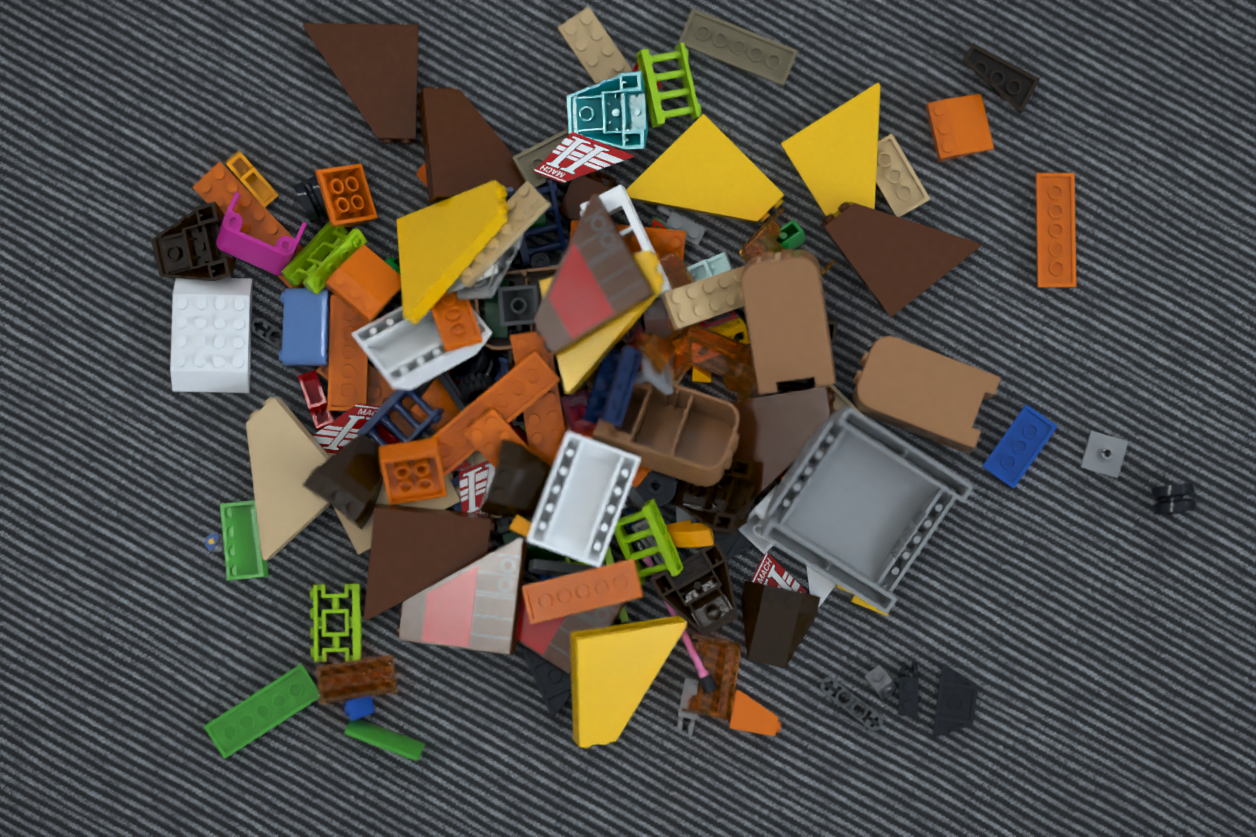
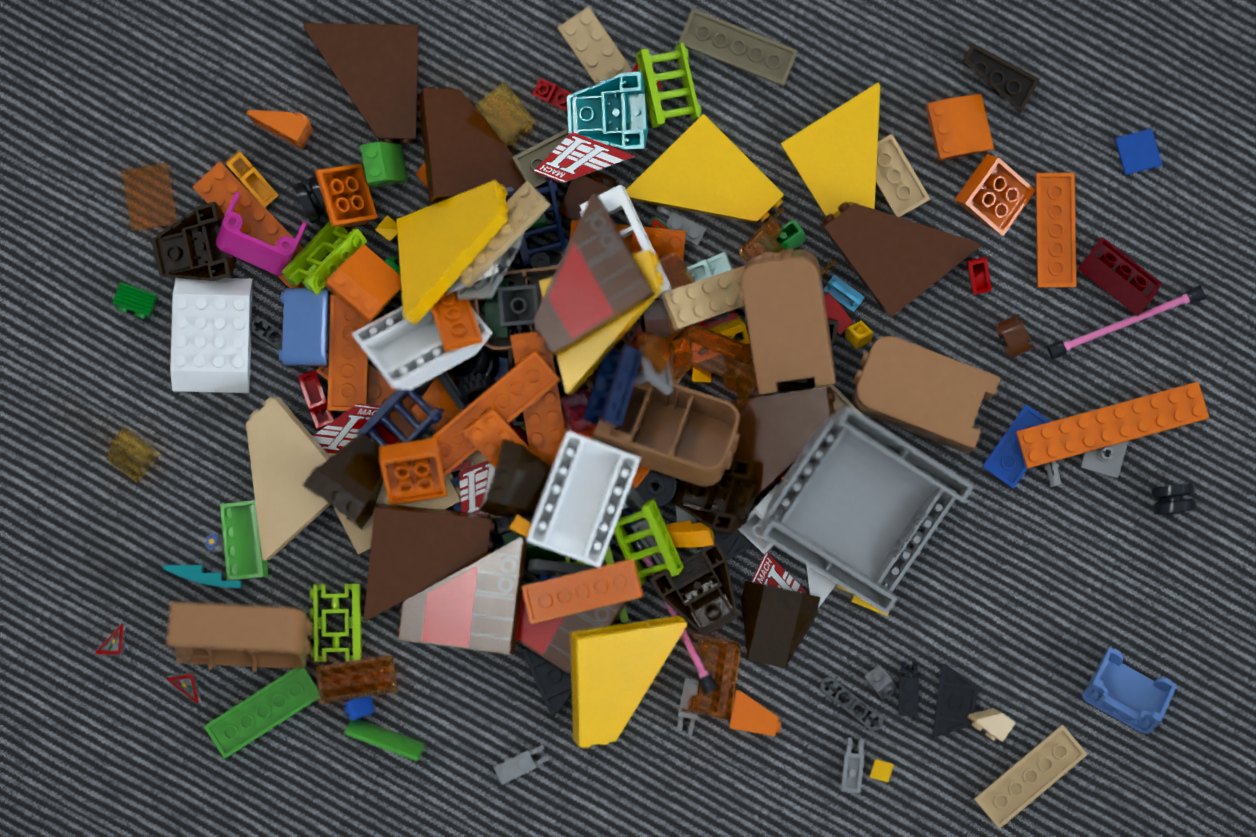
none -> piece [94,623,126,656]
none -> clear yellow slope [107,427,161,483]
none -> green brick [112,282,158,319]
none -> clear orange piece [122,163,177,231]
none -> teal slope [163,565,243,589]
none -> piece [166,672,201,704]
none -> medium nougat piece [167,602,312,672]
none -> orange slope [246,110,314,150]
none -> bright green slope [360,142,408,189]
none -> yellow slope [375,215,398,243]
none -> clear yellow slope [475,81,535,146]
none -> light grey hinge [494,745,550,785]
none -> red slope [532,78,573,113]
none -> medium azure hinge [823,275,865,312]
none -> red slope [824,292,853,335]
none -> light grey hinge [841,737,864,793]
none -> yellow slope [845,321,873,349]
none -> yellow slope [870,759,894,782]
none -> orange slope [954,154,1036,236]
none -> red slope [966,257,992,295]
none -> tan slope [967,708,1016,742]
none -> tan plate [974,725,1088,829]
none -> reddish brown brick [995,314,1034,358]
none -> orange plate [1015,382,1209,469]
none -> light grey pin [1044,461,1062,487]
none -> bright pink hose [1047,285,1205,360]
none -> dark red slope [1078,237,1162,316]
none -> medium blue windscreen [1082,647,1177,734]
none -> blue tile [1115,129,1162,175]

